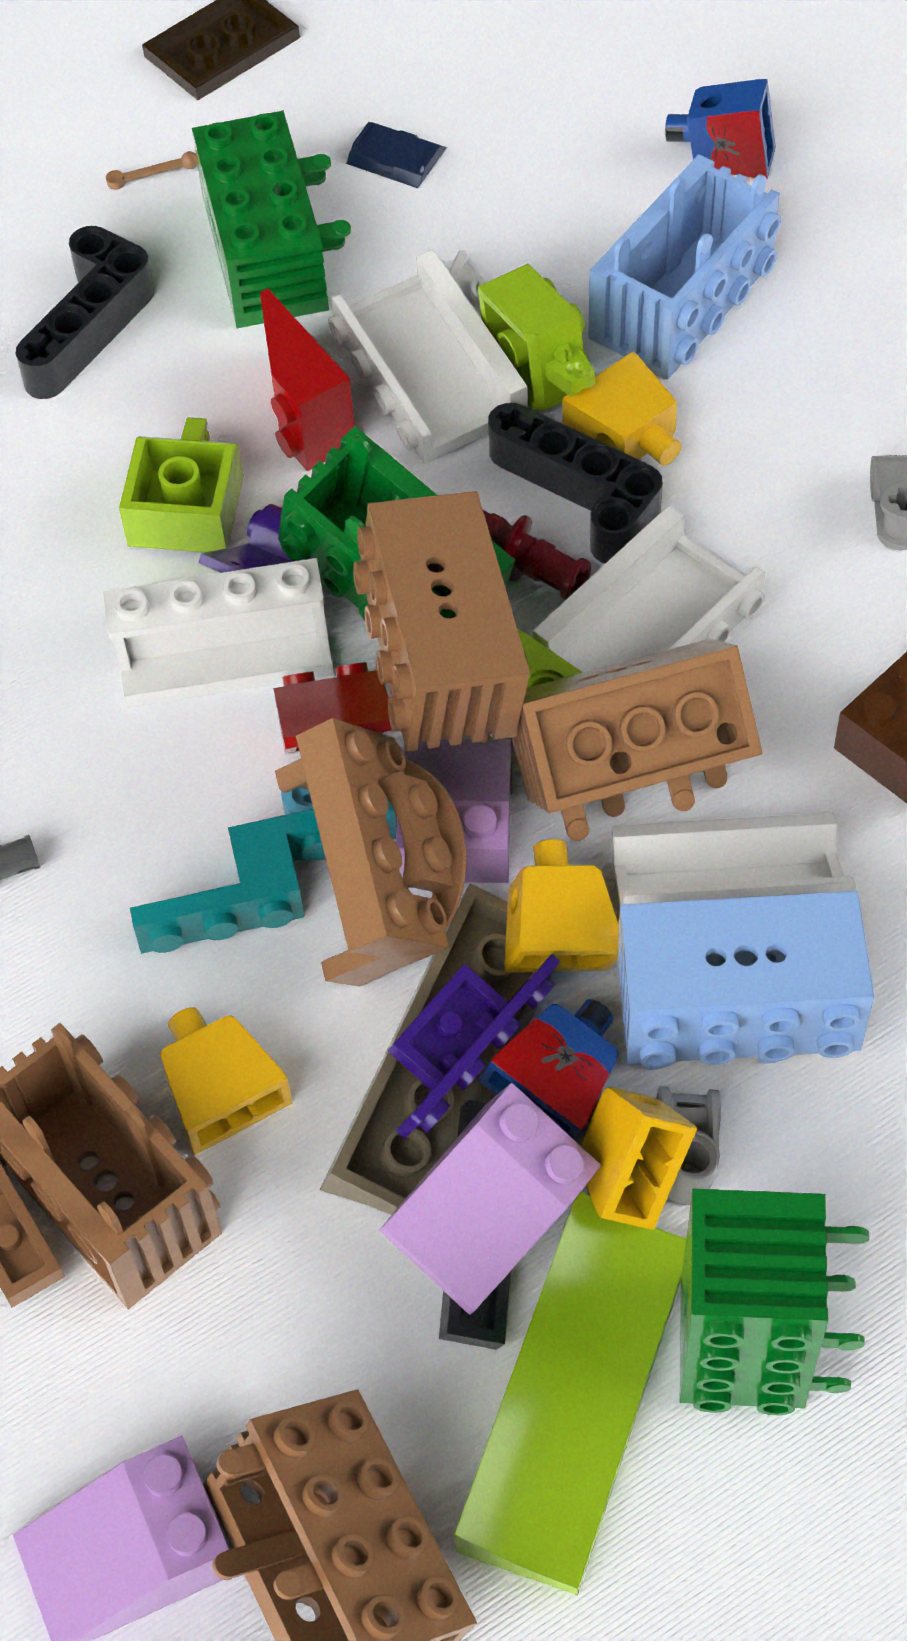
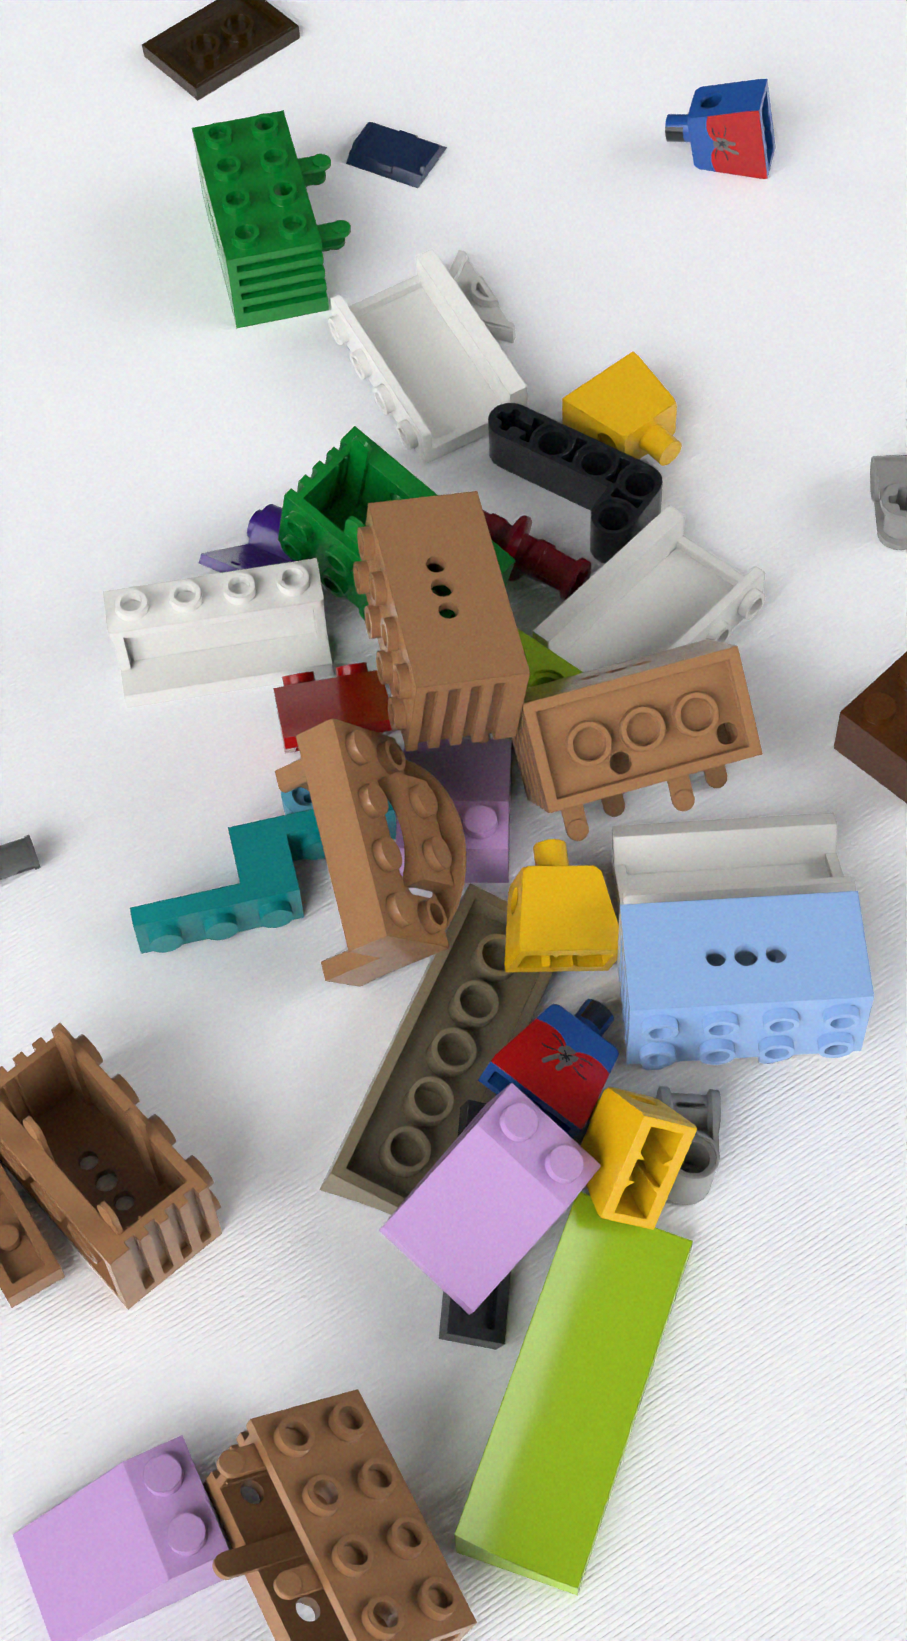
black beam [15,226,154,399] -> none
medium nougat hinge [106,151,197,190] -> none
lime hinge [119,417,244,553] -> none
yellow torso [159,1007,293,1155] -> none
red slope [260,288,355,471] -> none
dark purple bracket [387,954,561,1139] -> none
lime hinge [478,263,596,411] -> none
light blue piece [588,154,781,379] -> none
green piece [679,1188,870,1416] -> none

